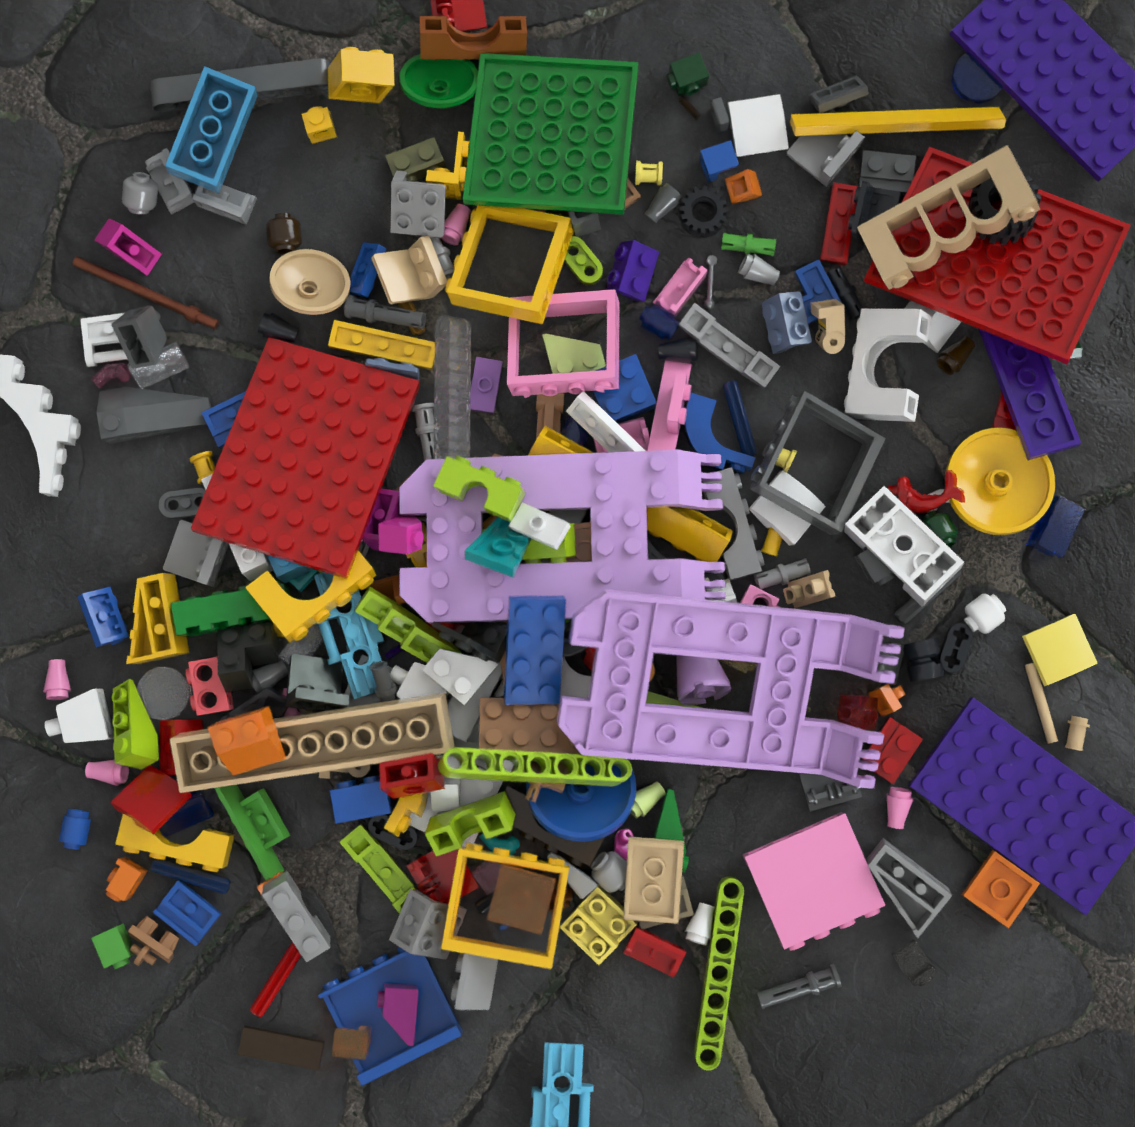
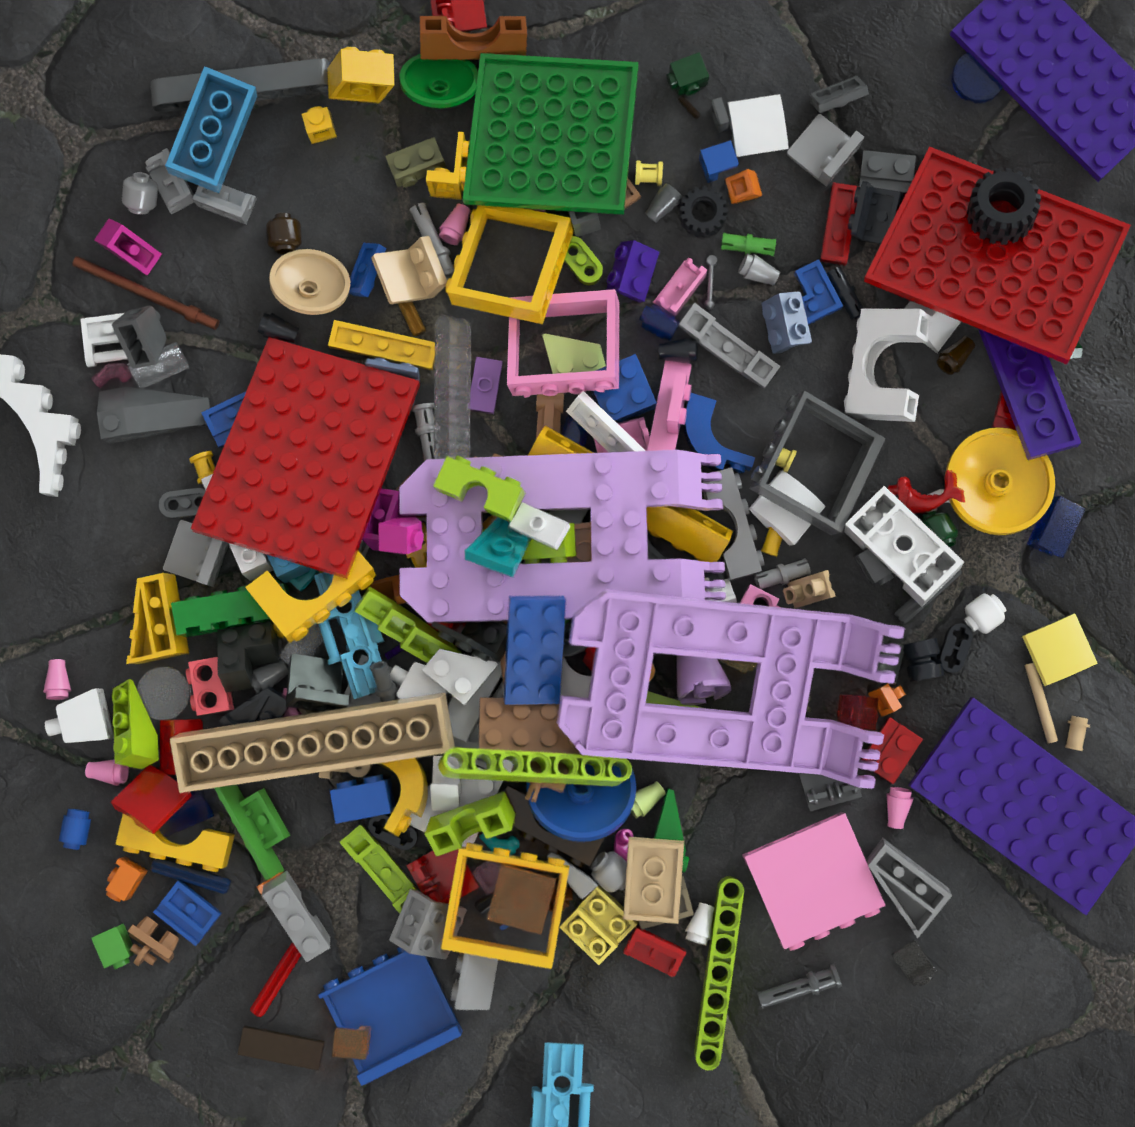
blue bracket [78,587,129,647] -> none
orange slope [208,706,286,776] -> none
dark grey pin [344,295,427,330] -> none
magenta slope [377,983,418,1046] -> none
red brick [379,753,445,799] -> none
light grey bracket [391,171,446,237] -> none
dark blue axle [723,380,757,457] -> none
yellow tile [790,107,1006,136] -> none
tan leg [810,299,845,354] -> none
tan fence [857,145,1040,290] -> none
orange plate [961,850,1040,928] -> none

